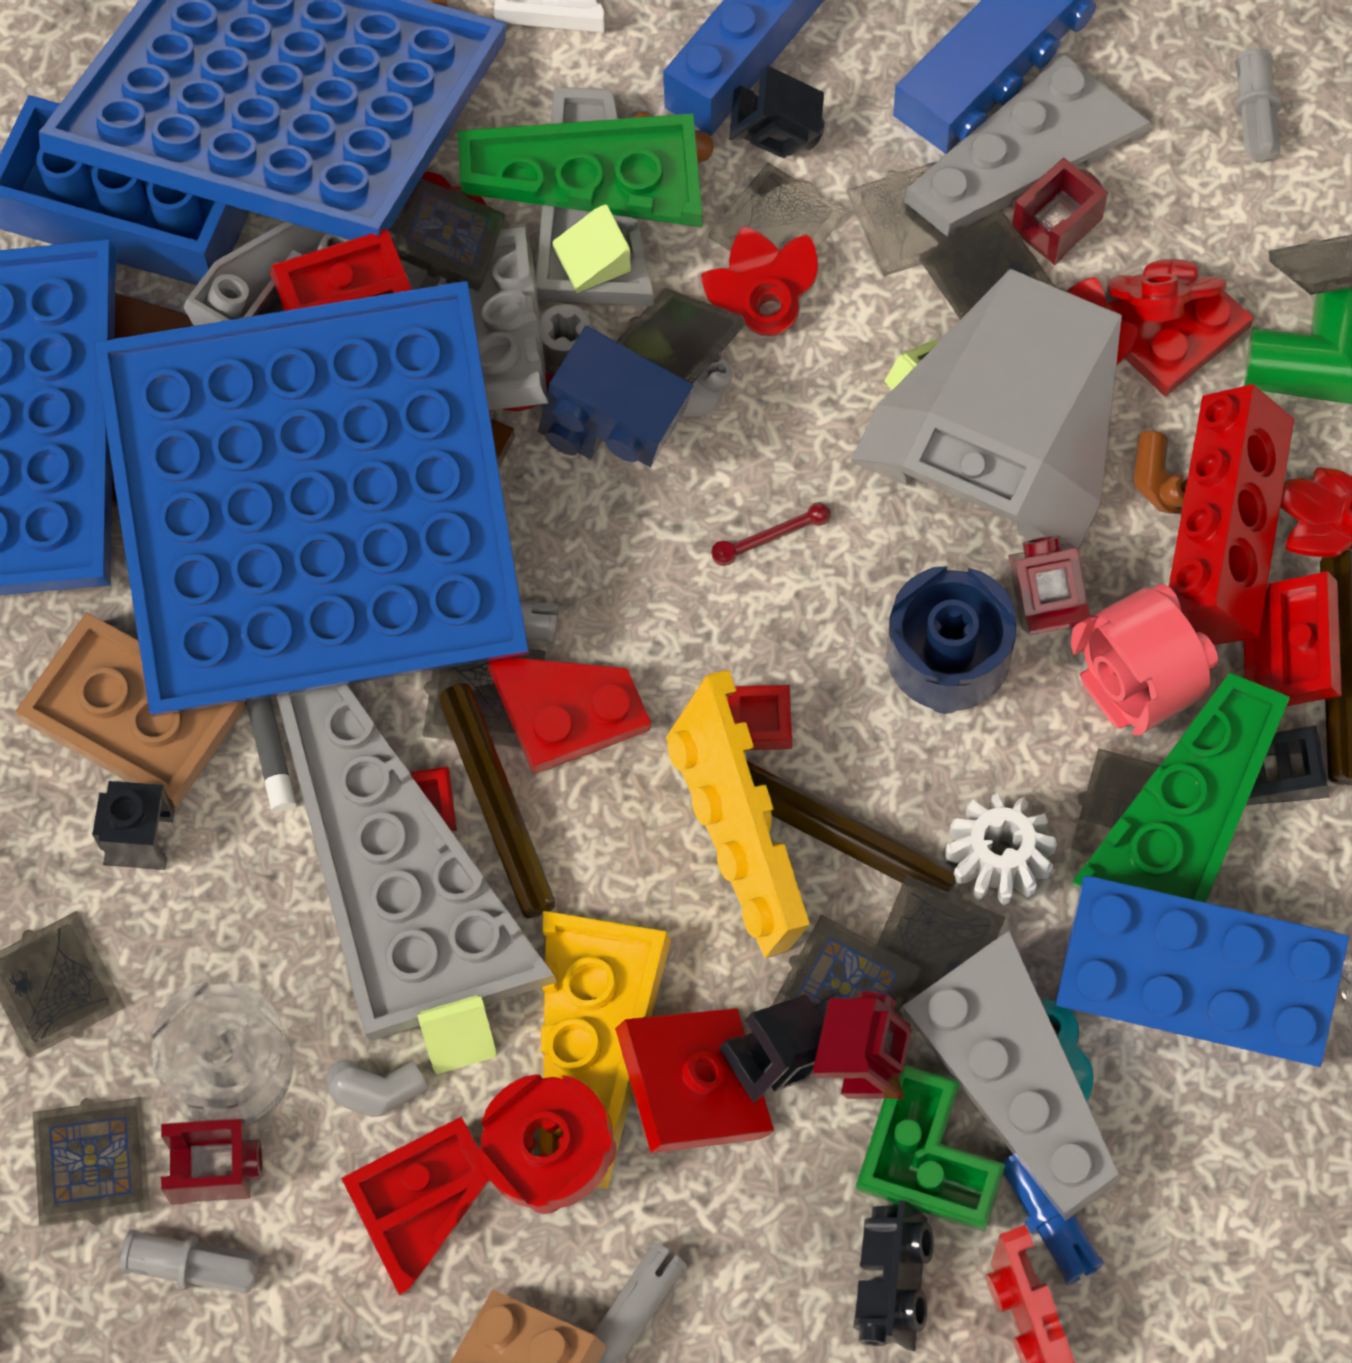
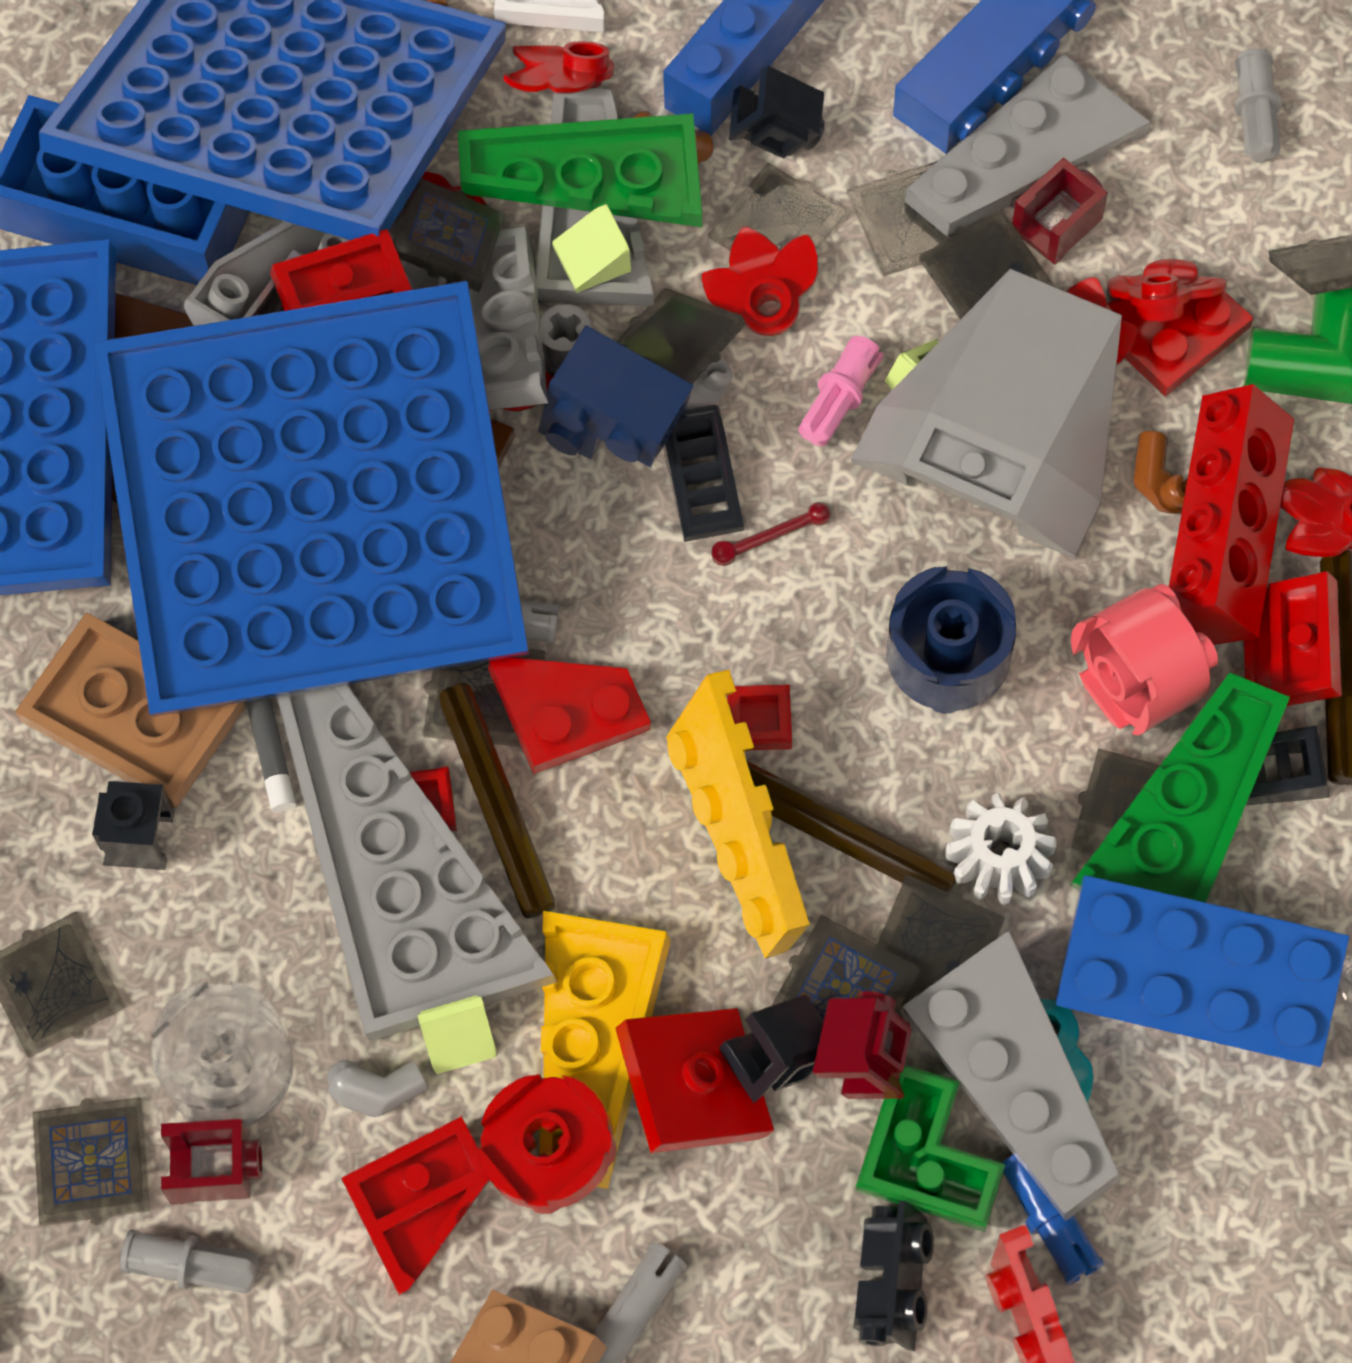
dark red window [1008,536,1091,635] -> none
none -> red plate [503,41,614,94]
none -> black slope [663,405,744,542]
none -> bright pink axle [799,336,884,447]

